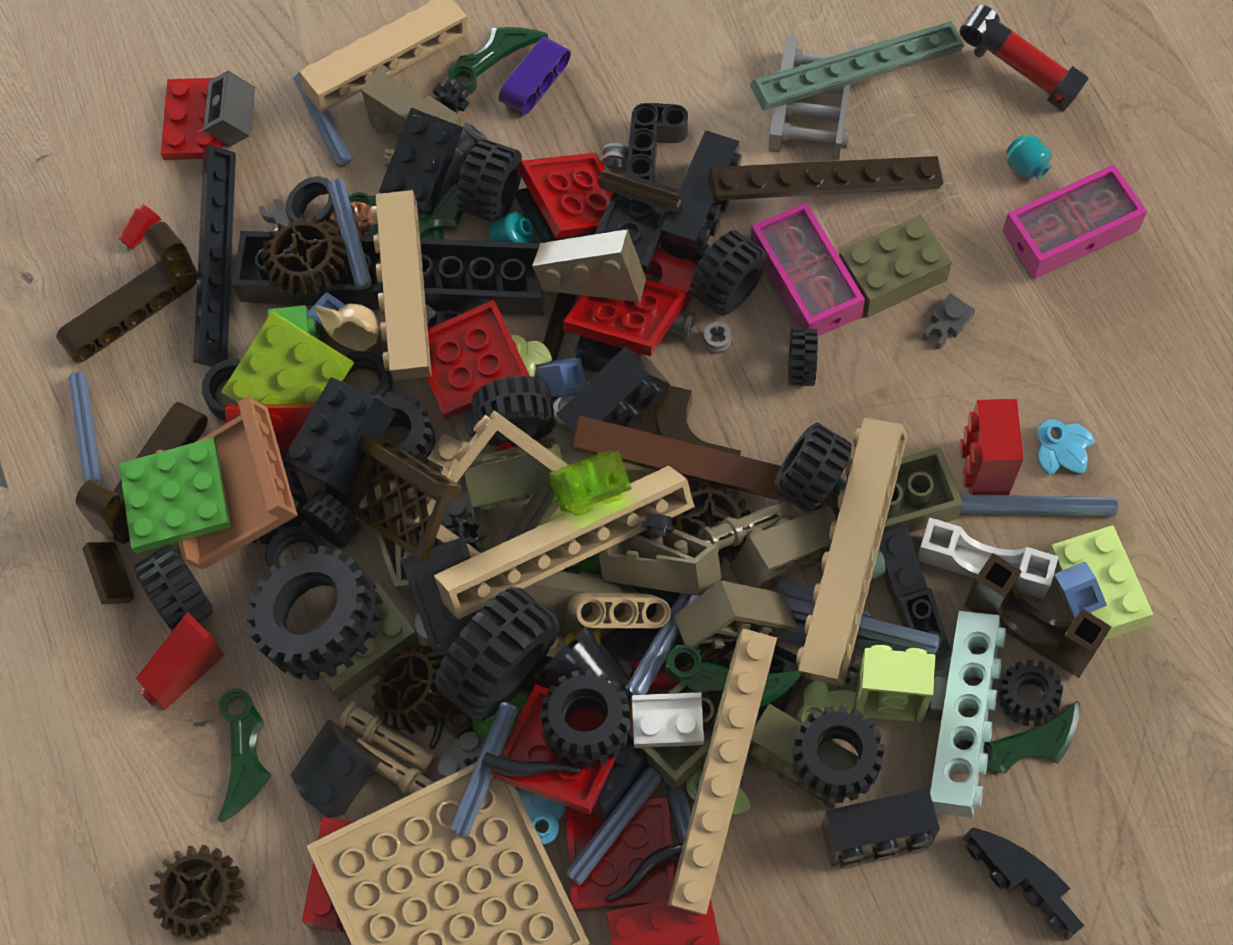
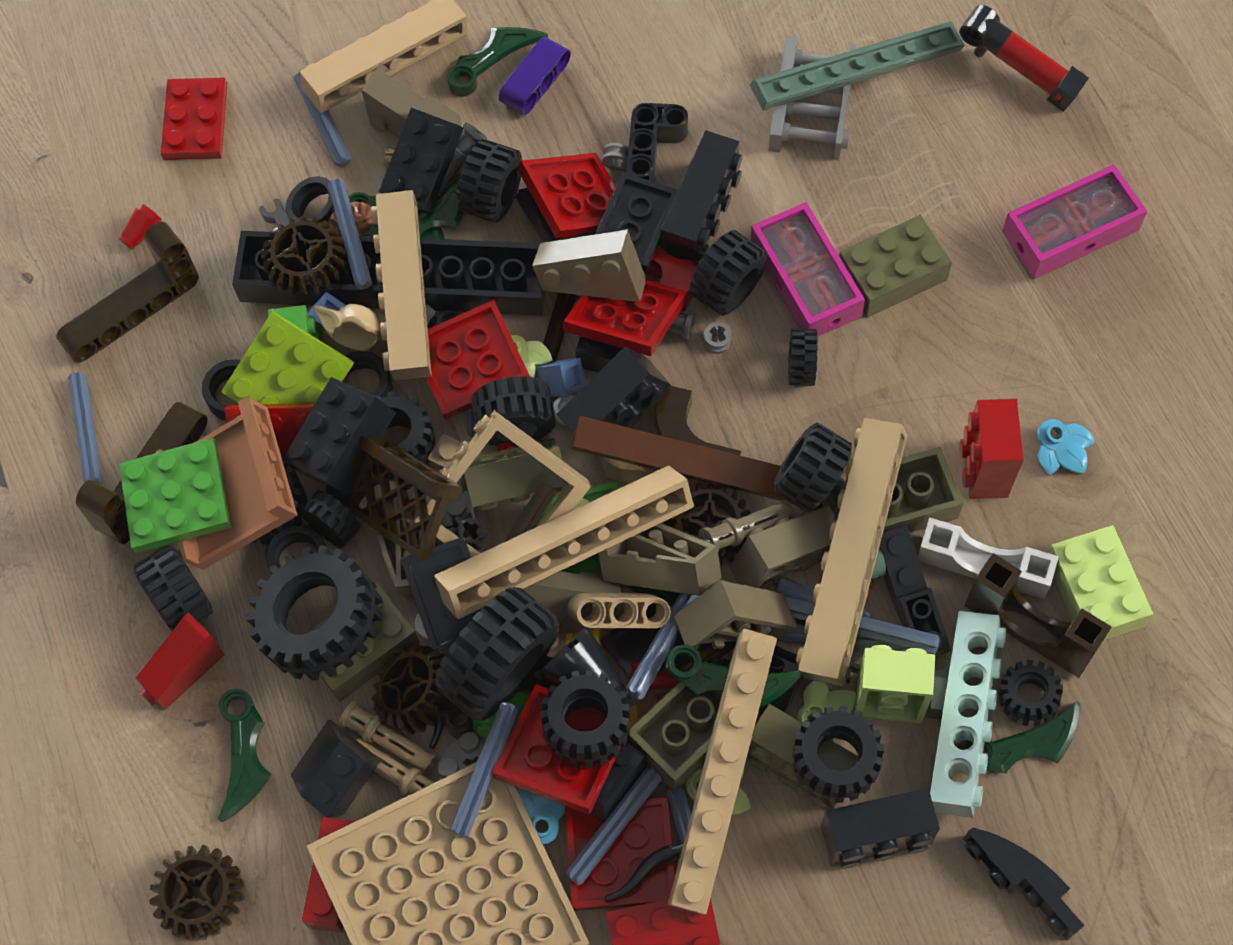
dark brown plate [82,542,135,604] -> none
black plate [193,144,236,367] -> none
dark grey brick [203,71,255,146] -> none
black gear [433,78,470,113] -> none
black animal [482,752,581,777] -> none
teal head [489,212,534,243] -> none
clear neon green brick [548,451,632,516] -> none
dark brown axle [597,171,683,212] -> none
white plate [632,693,704,748] -> none
black plate [641,513,675,537] -> none
dark brown plate [708,156,944,201] -> none
dark grey plate [923,293,975,349] -> none
sand blue axle [959,494,1118,517] -> none
teal head [1006,135,1052,180] -> none
medium blue panel [1054,562,1107,618] -> none

